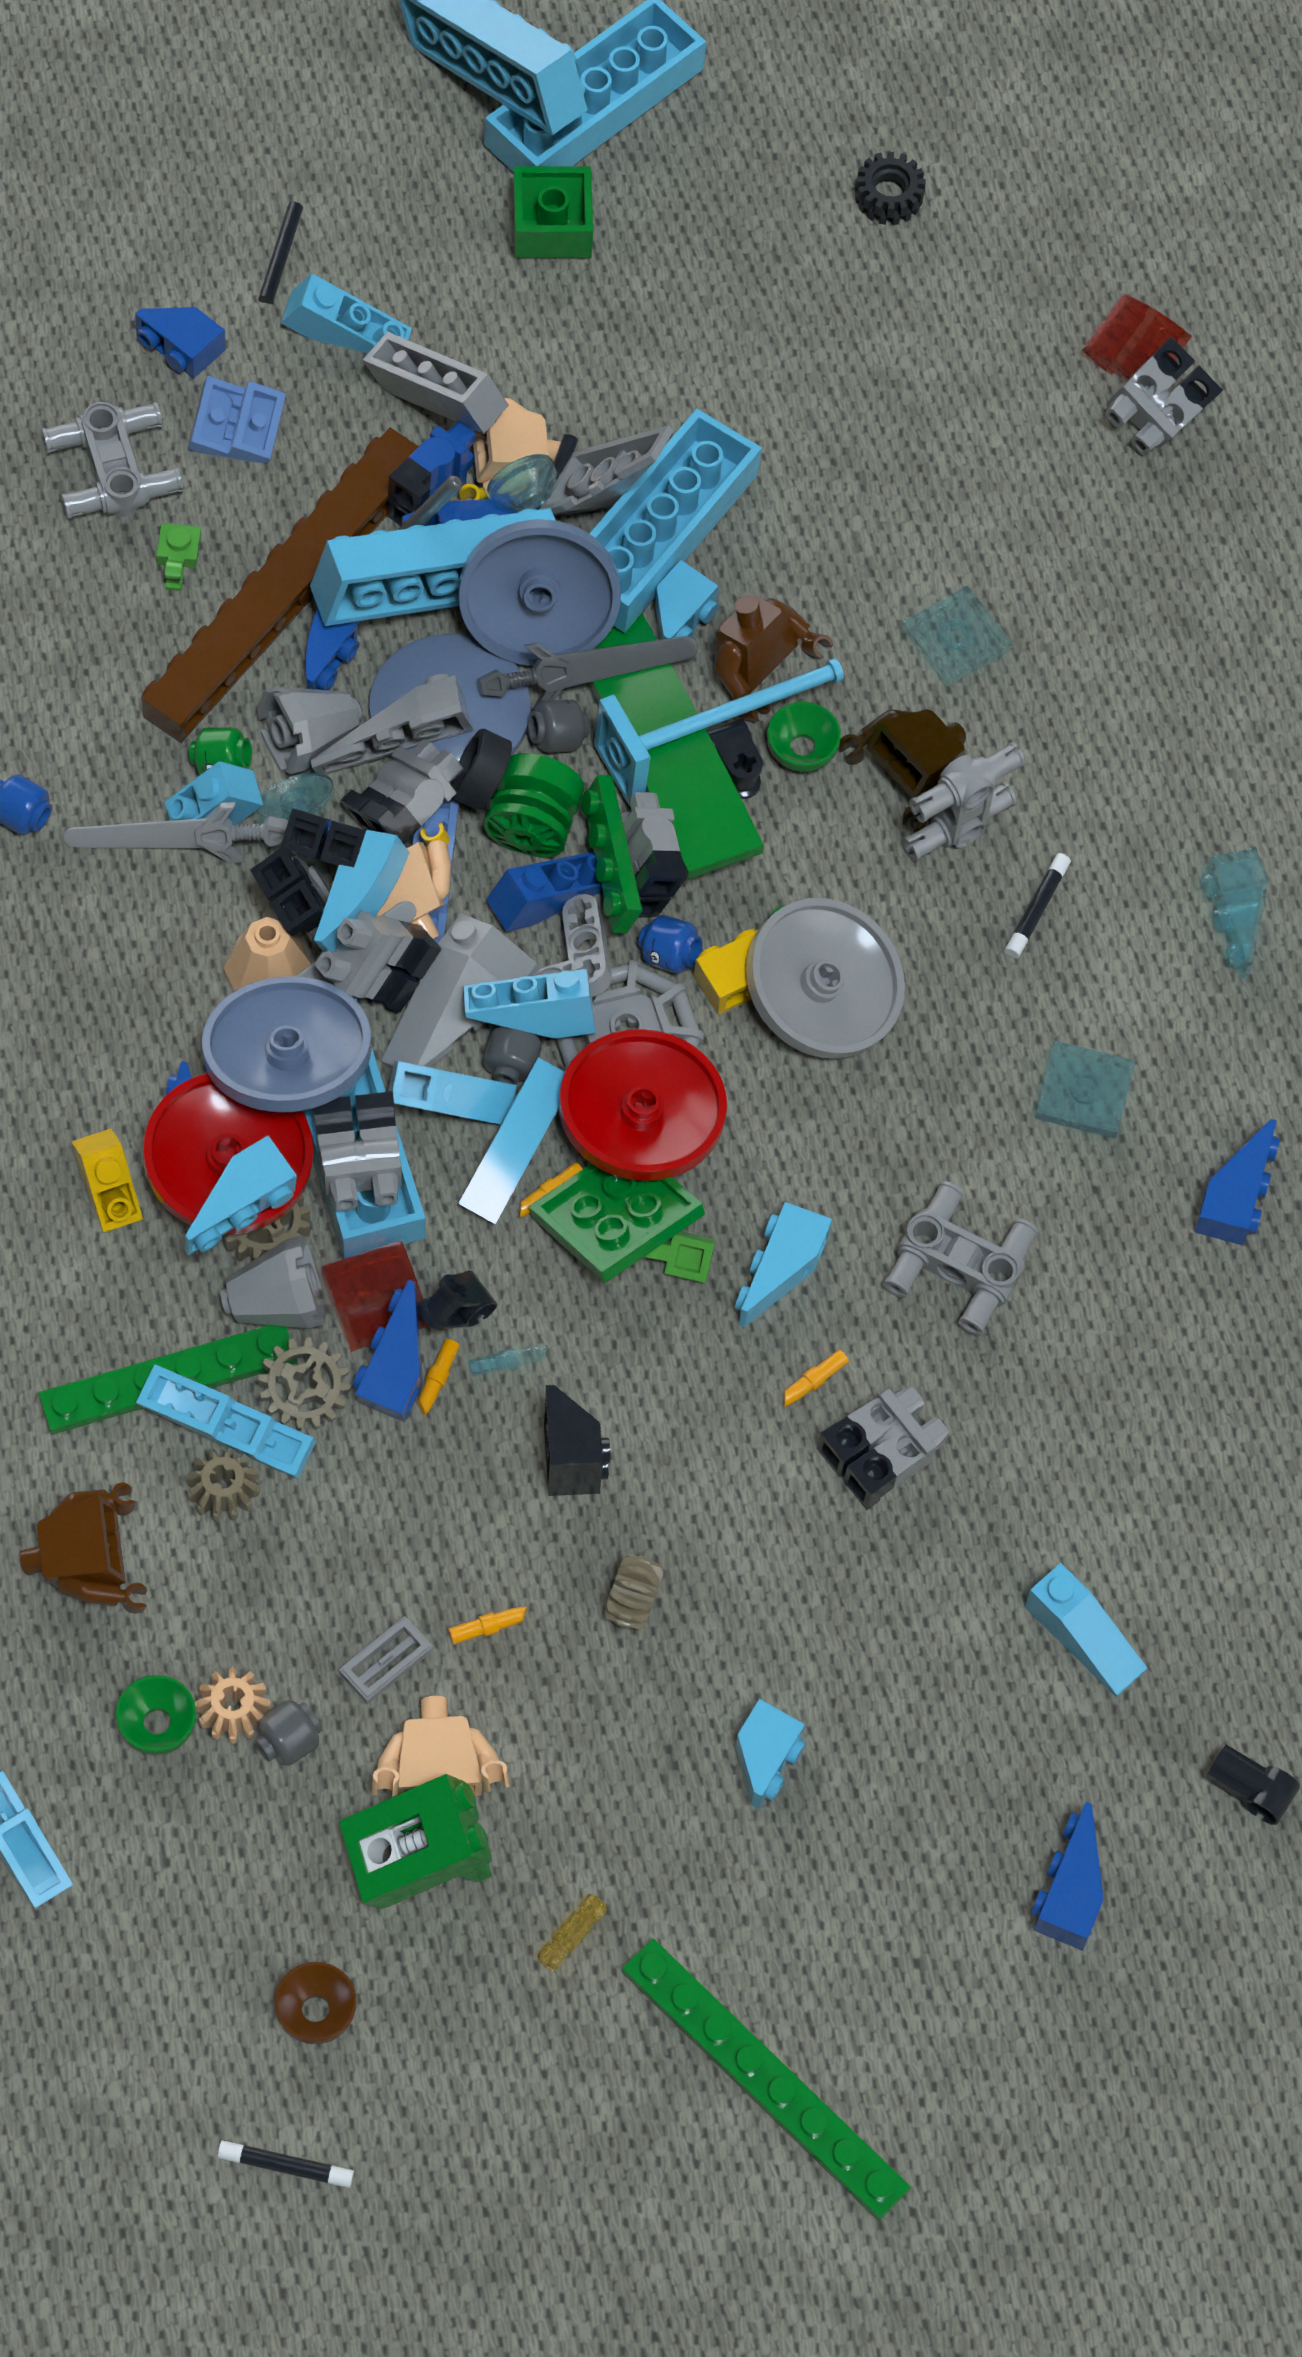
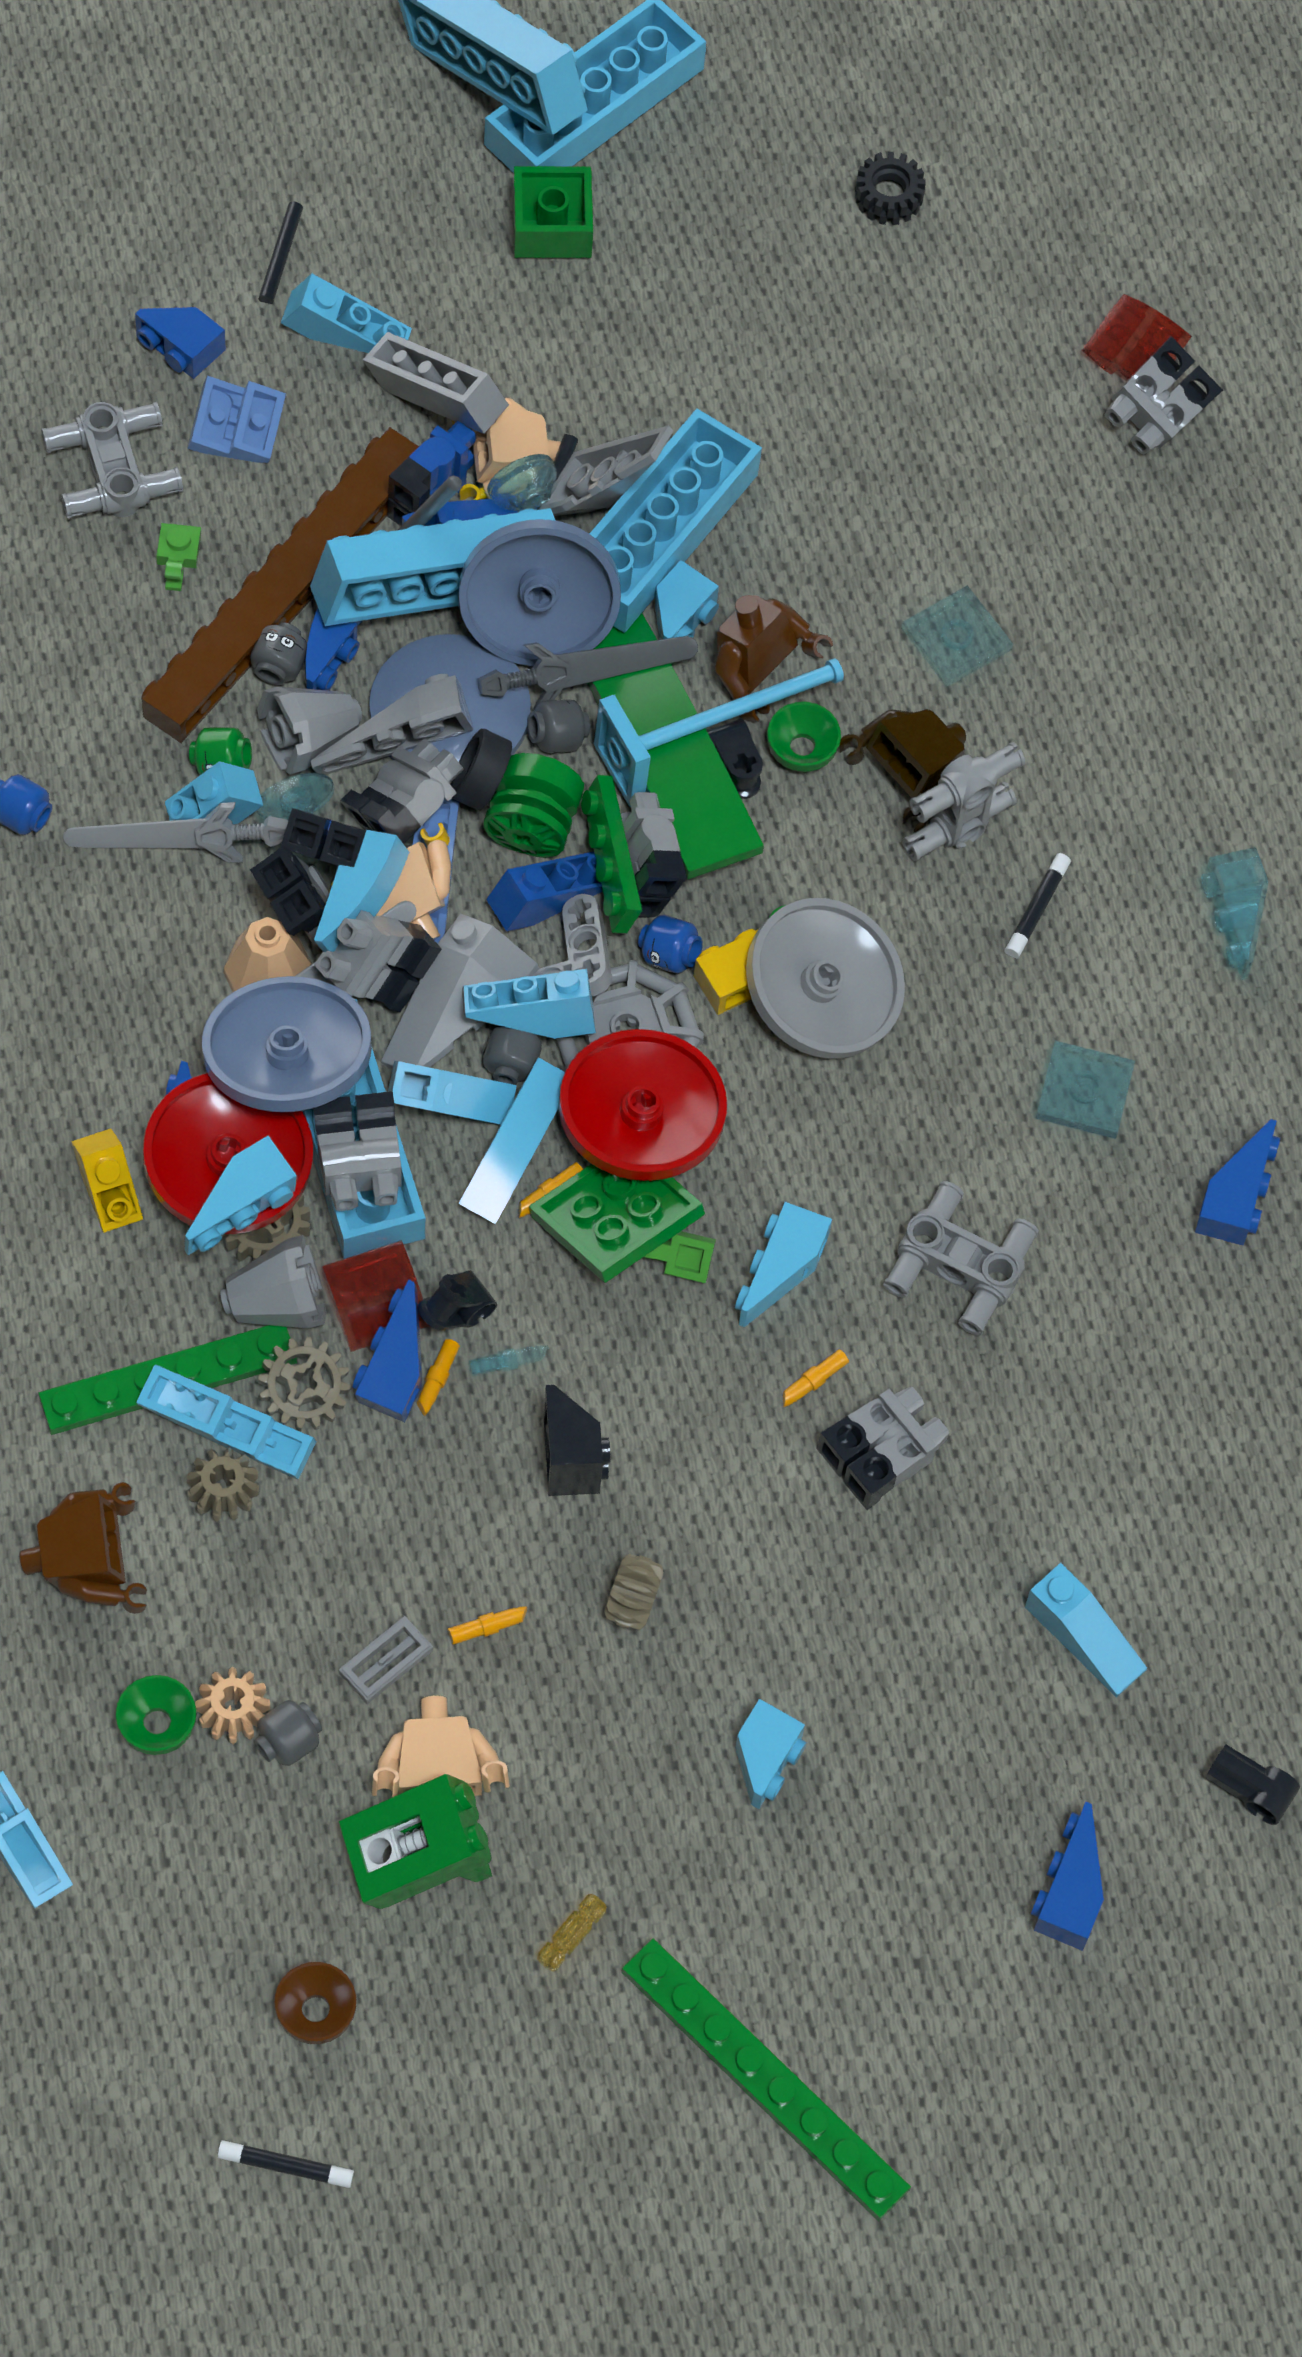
none -> dark grey head [250,622,307,685]

